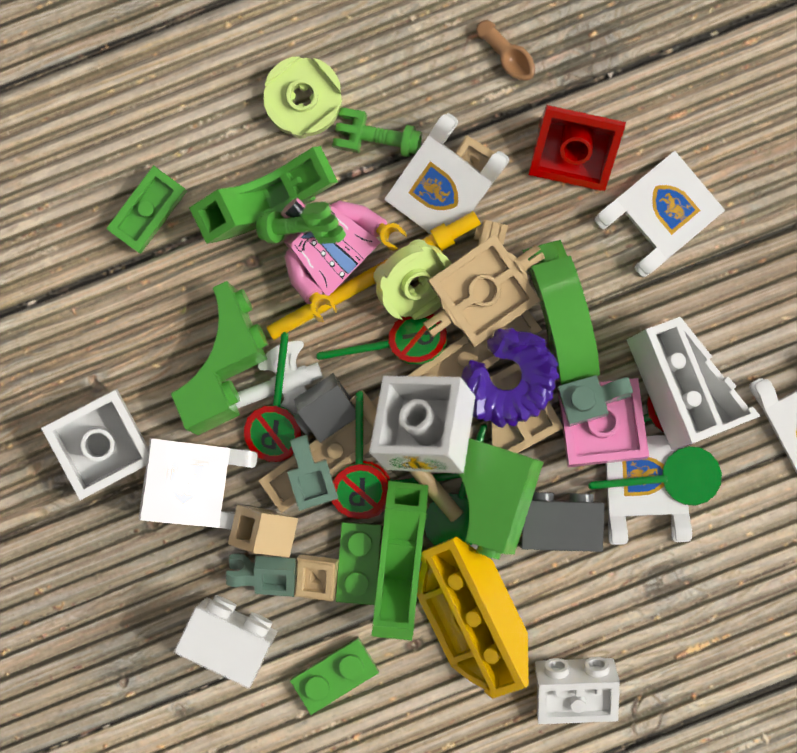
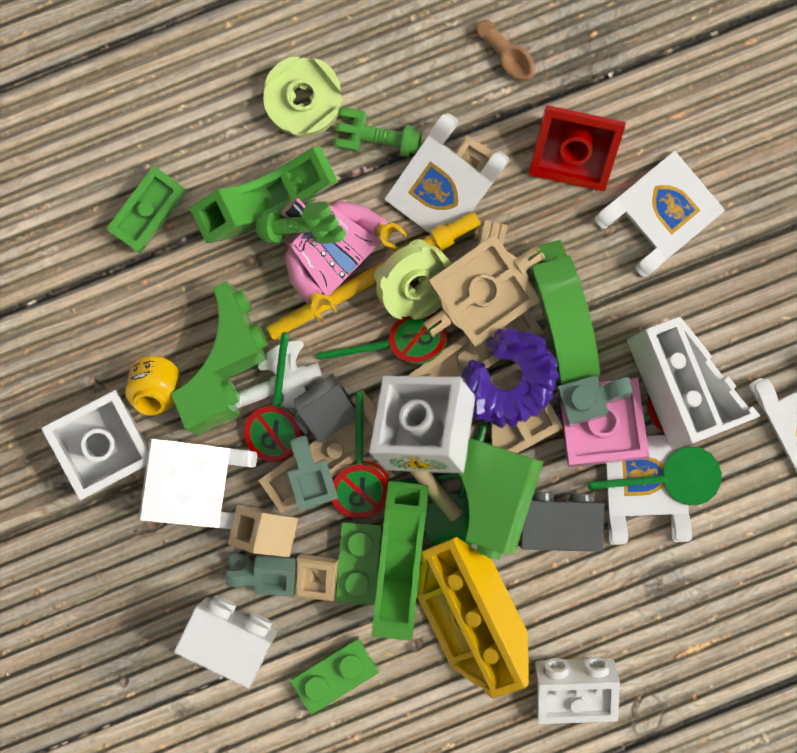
none -> yellow head [125,356,181,416]

